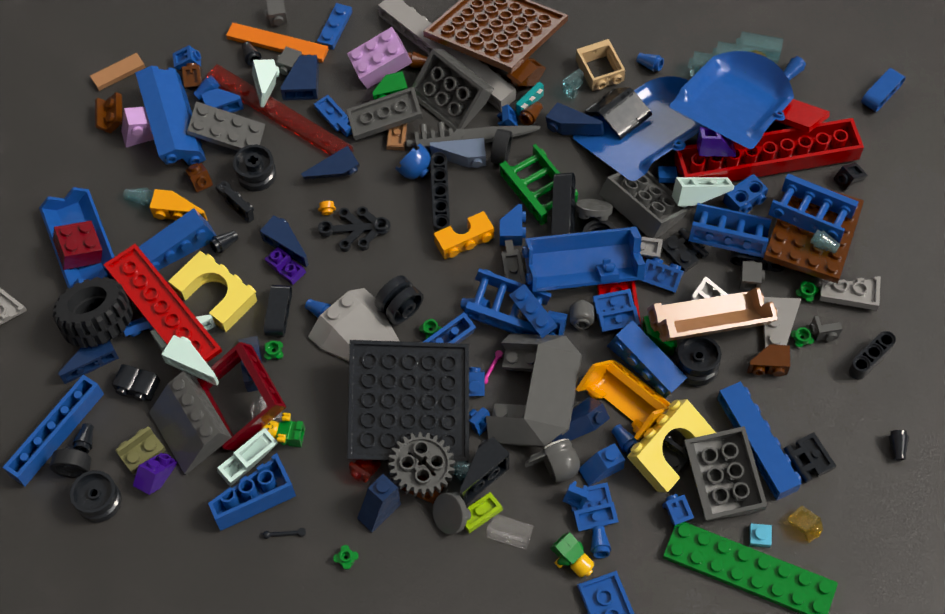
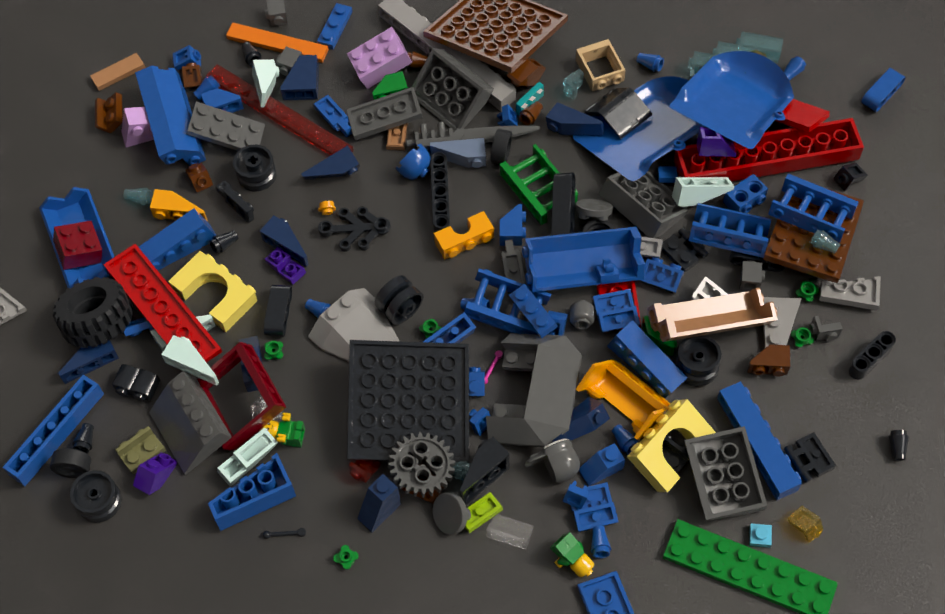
blue bracket [662,494,694,526] -> none

